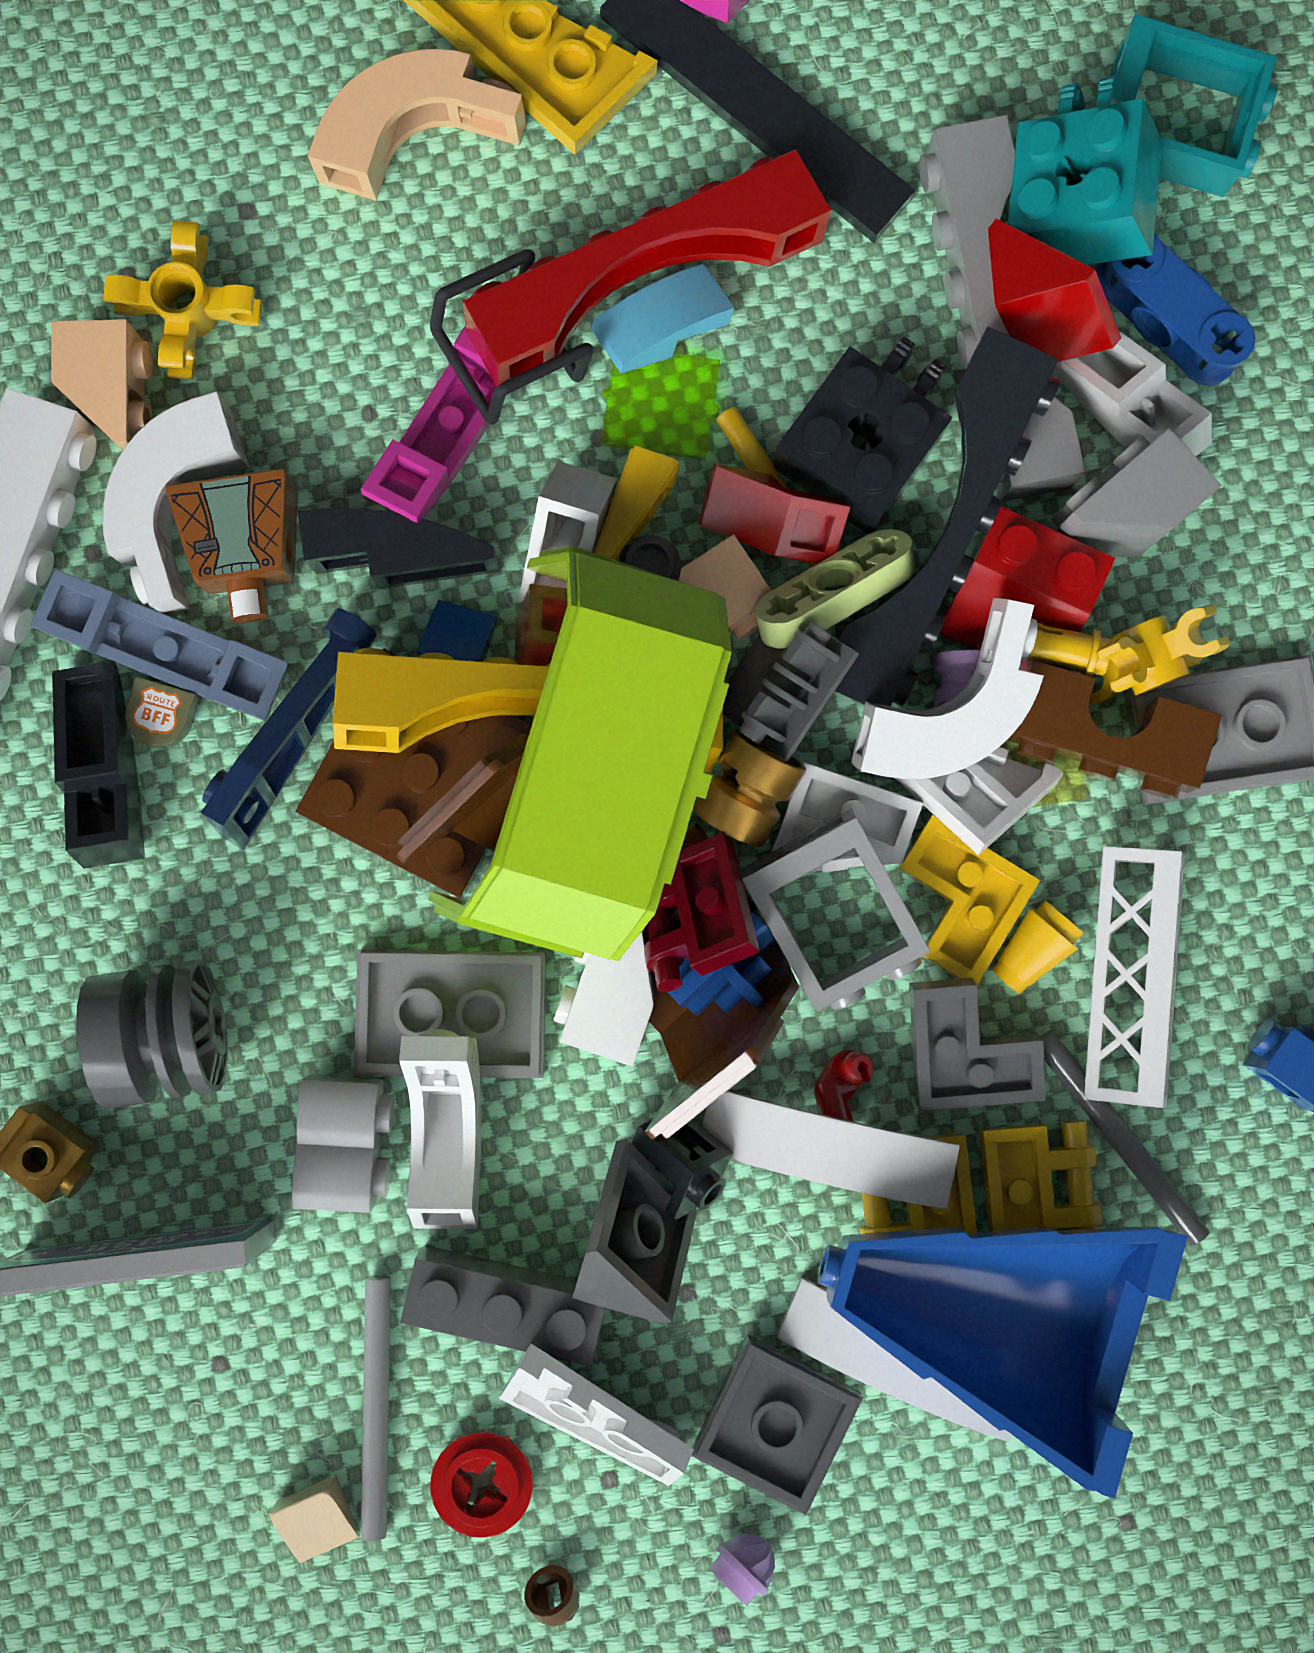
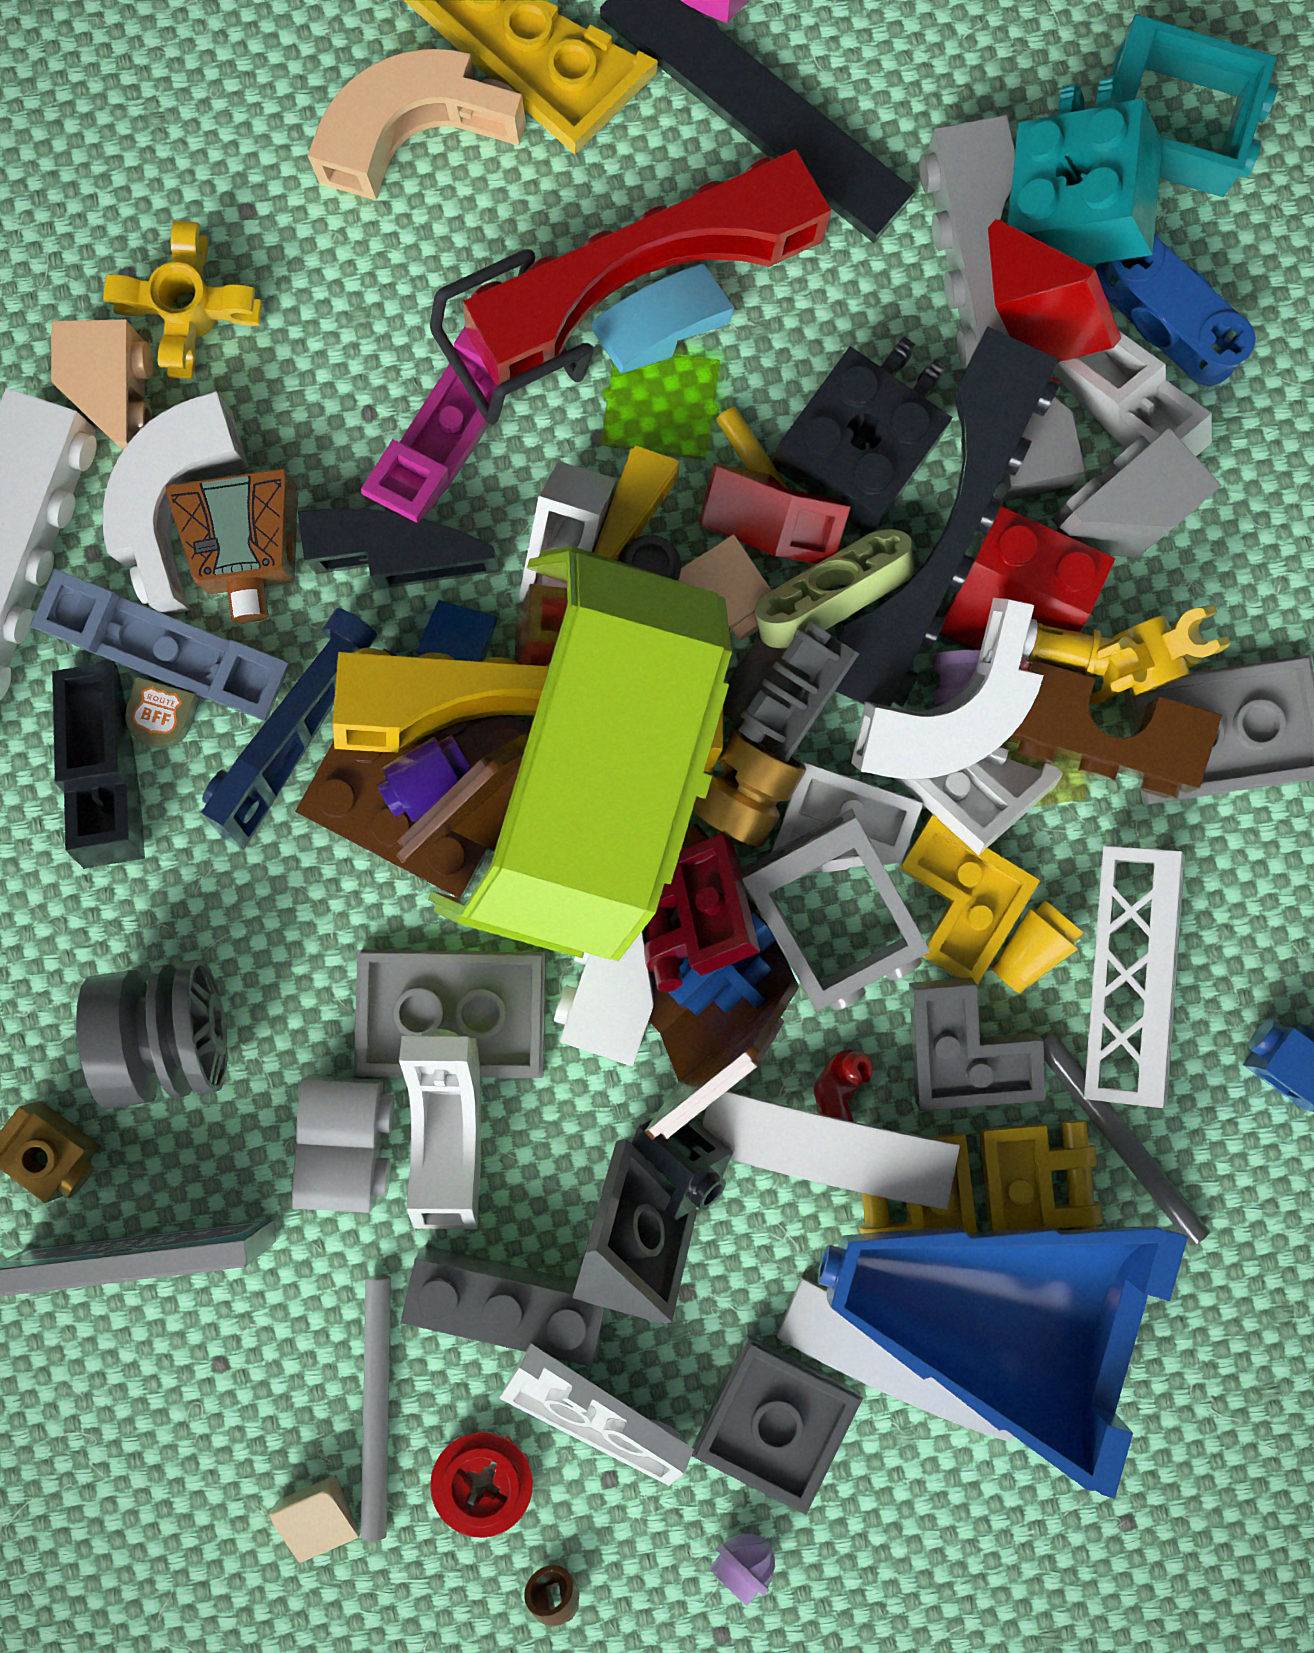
none -> dark purple brick [376,735,471,822]

